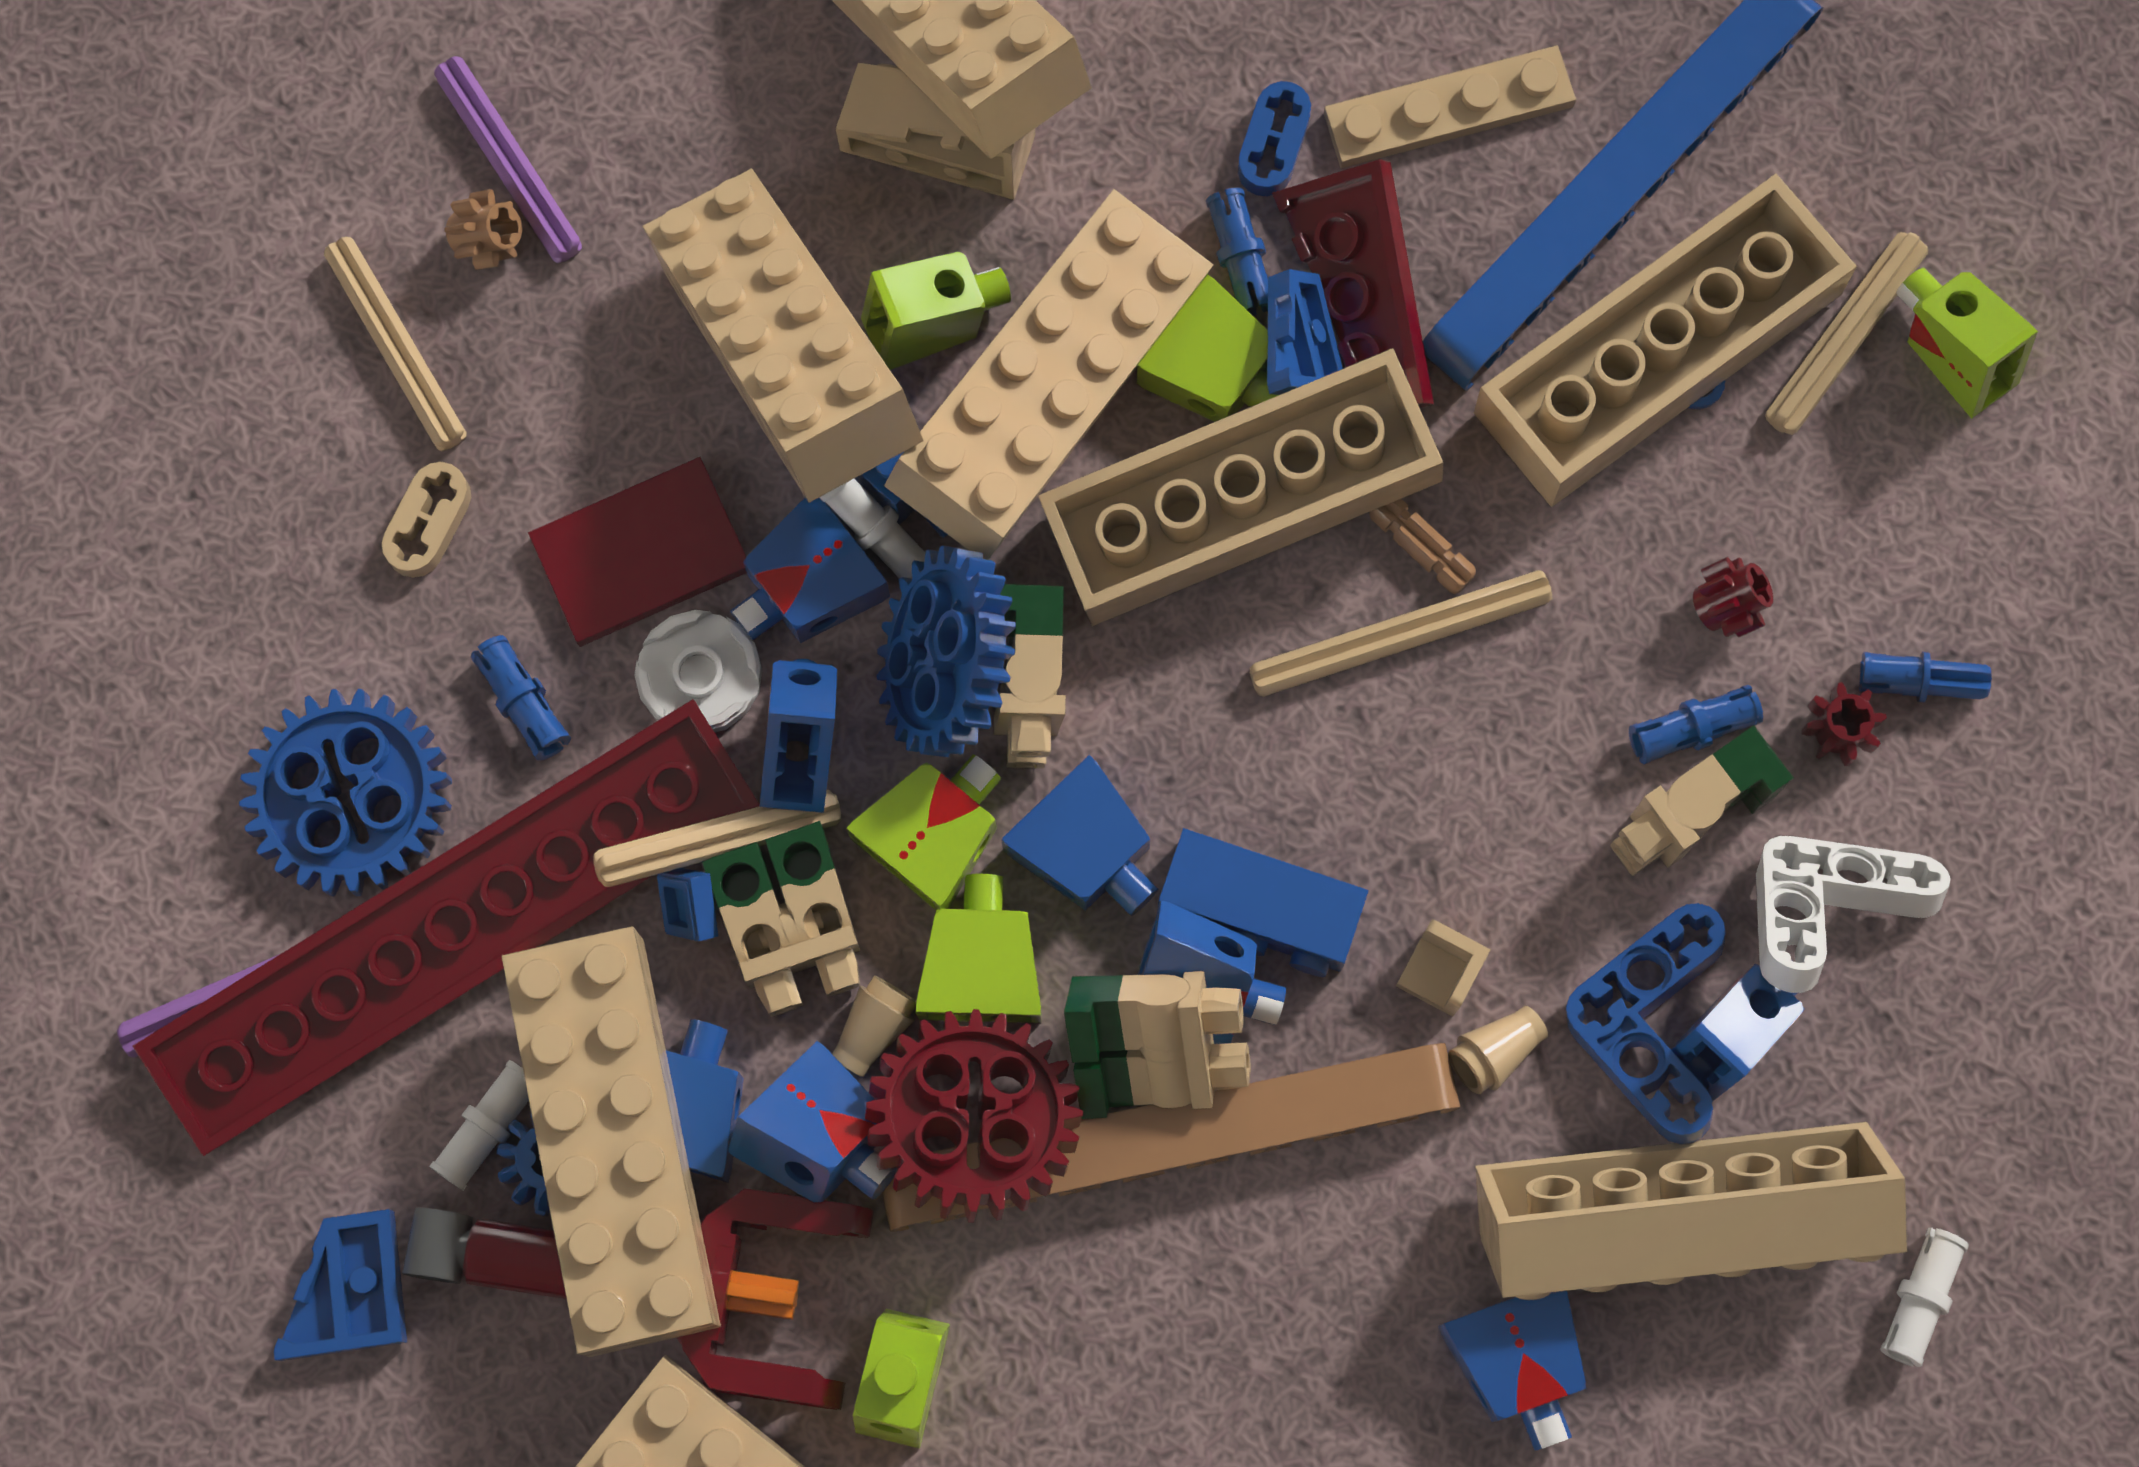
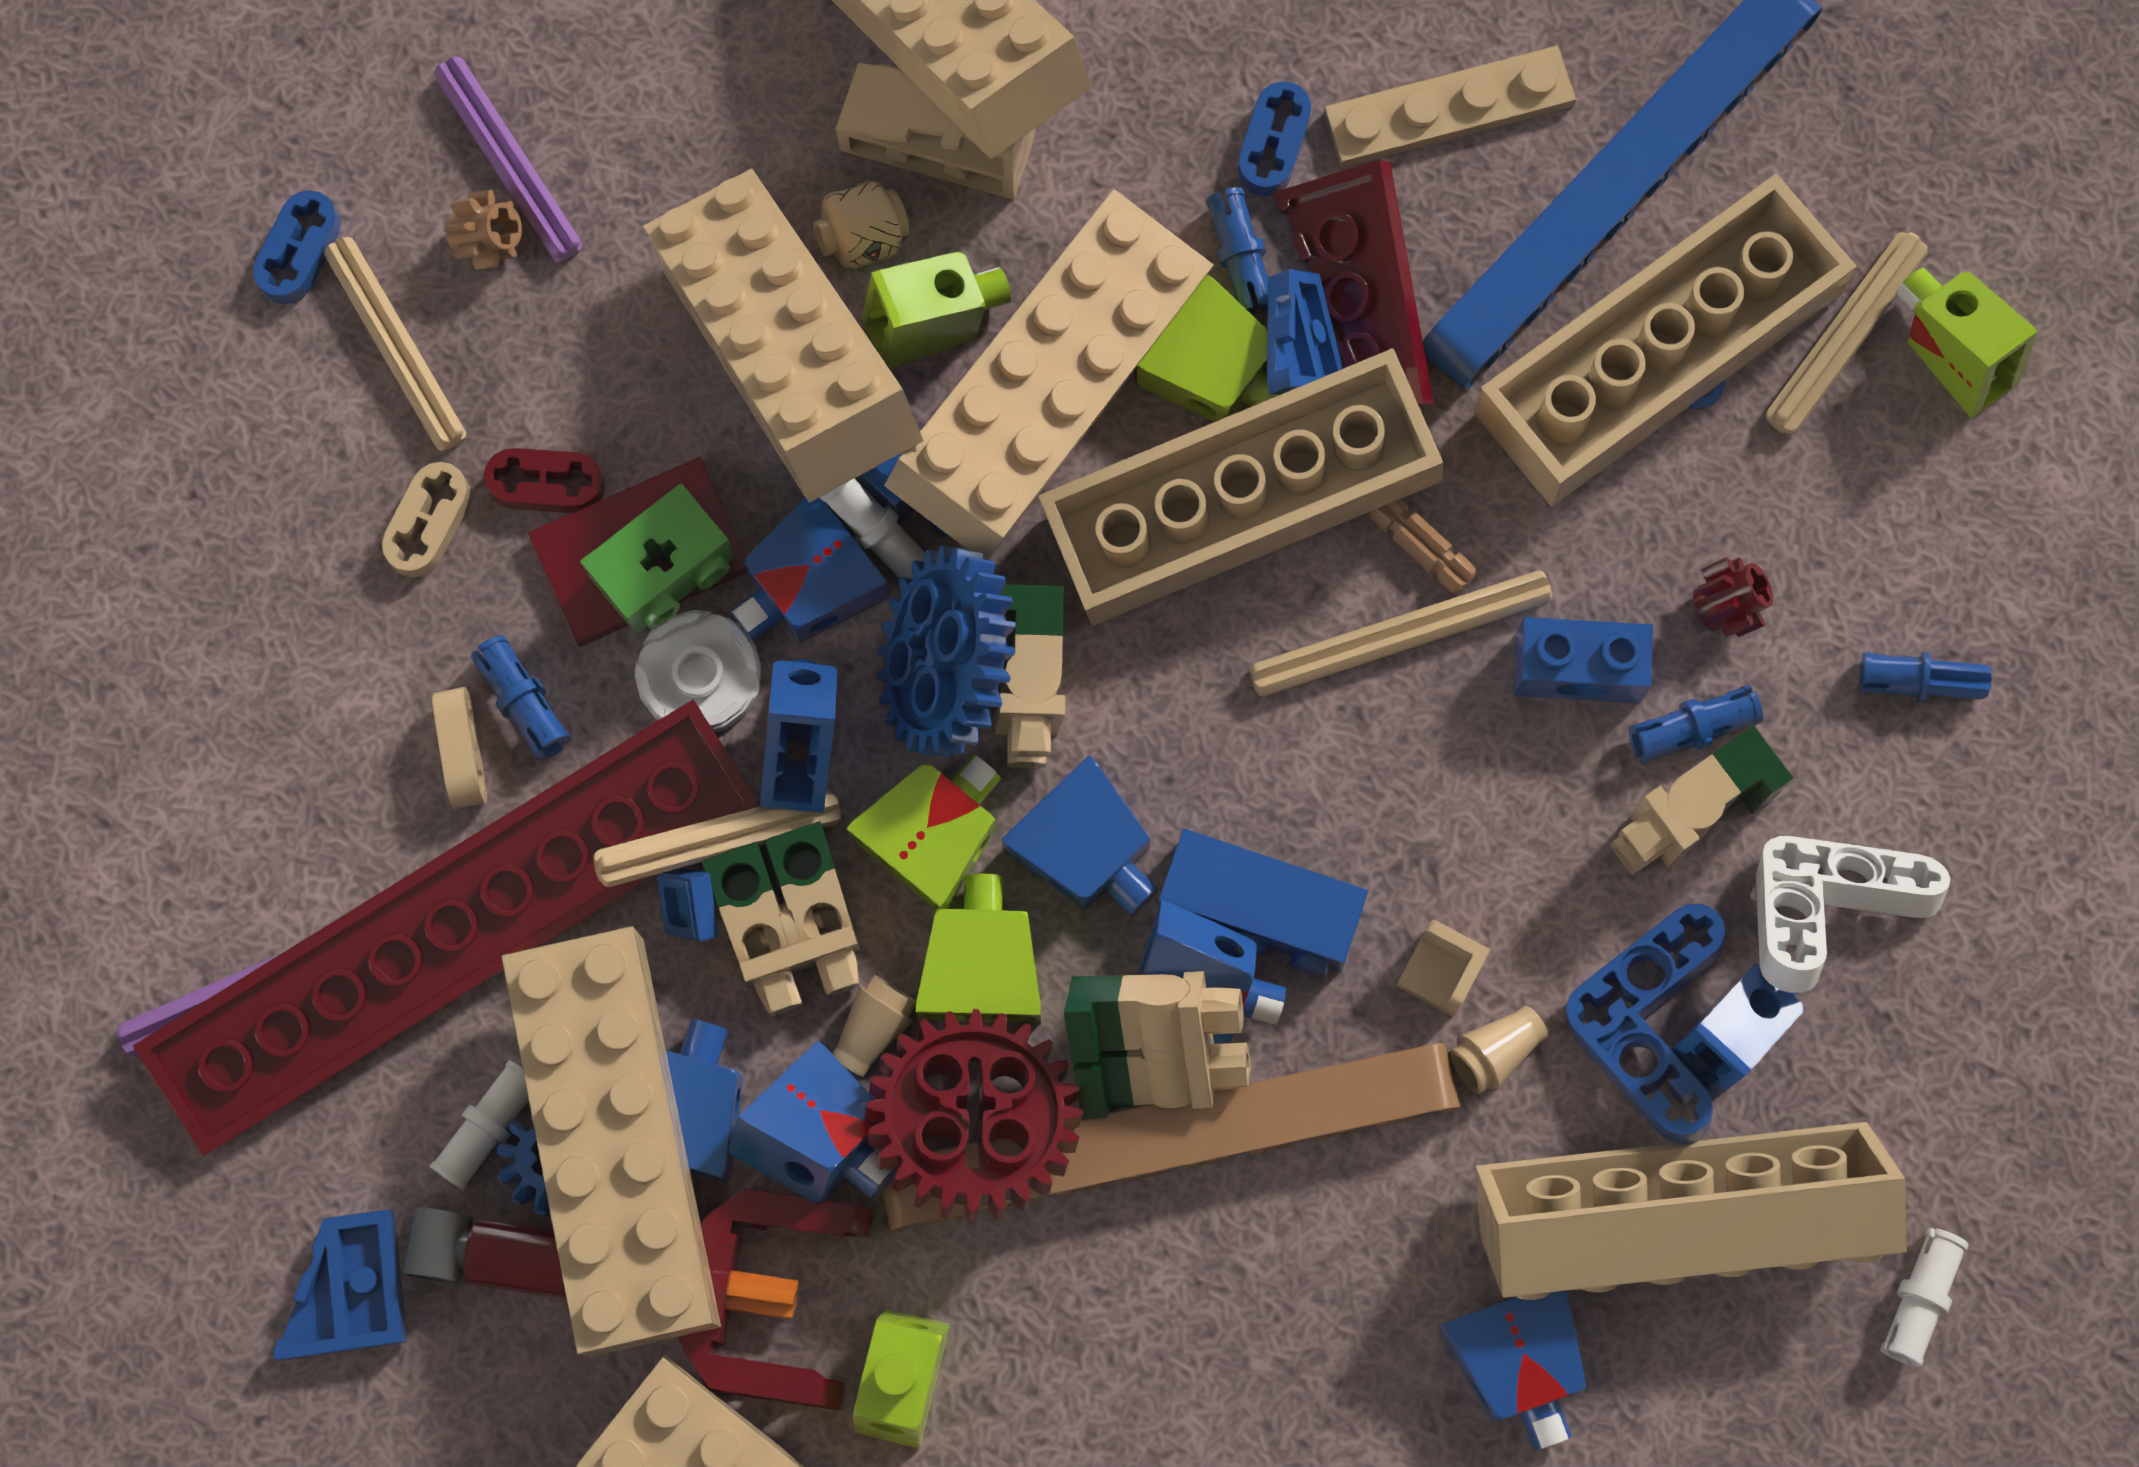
blue gear [239,689,452,897] -> none
dark red gear [1801,682,1887,766] -> none
none -> blue beam [253,190,341,304]
none -> tan beam [432,687,487,810]
none -> dark red beam [484,448,606,513]
none -> bright green brick [580,483,735,634]
none -> tan head [813,180,909,270]
none -> blue brick [1513,617,1653,703]

